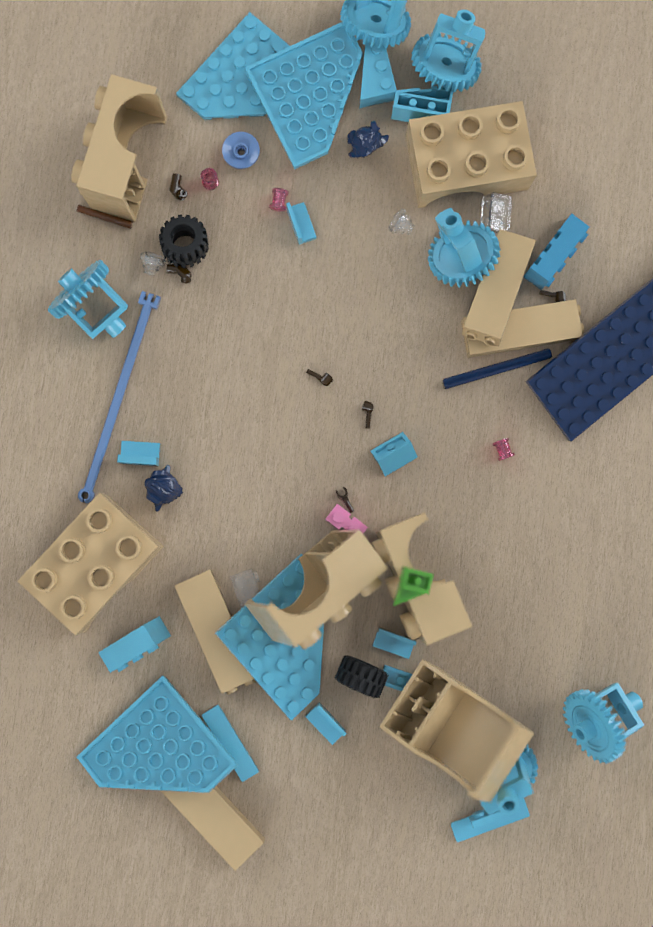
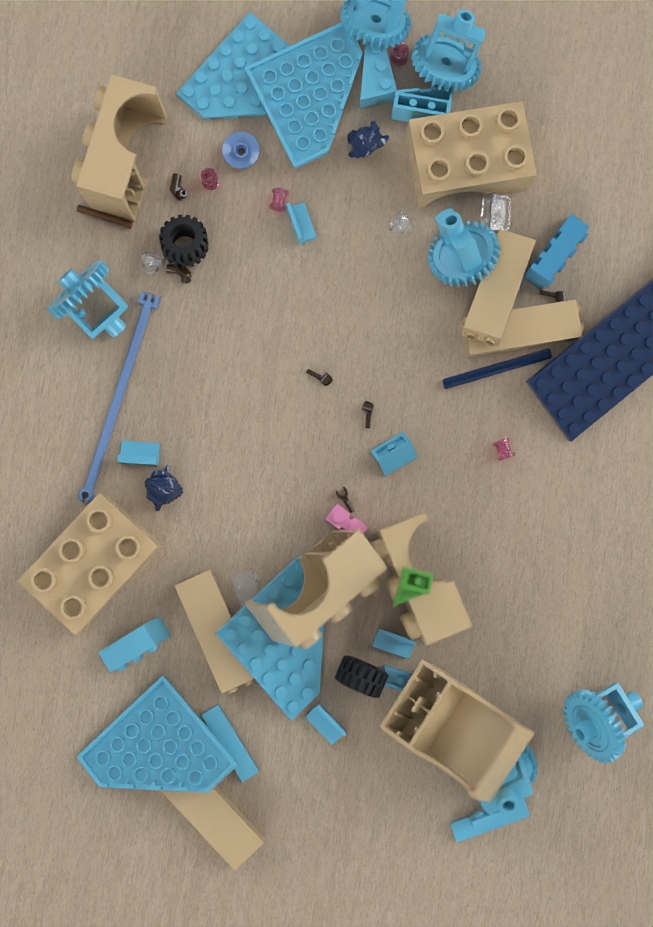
none -> clear pink bush [391,42,409,66]

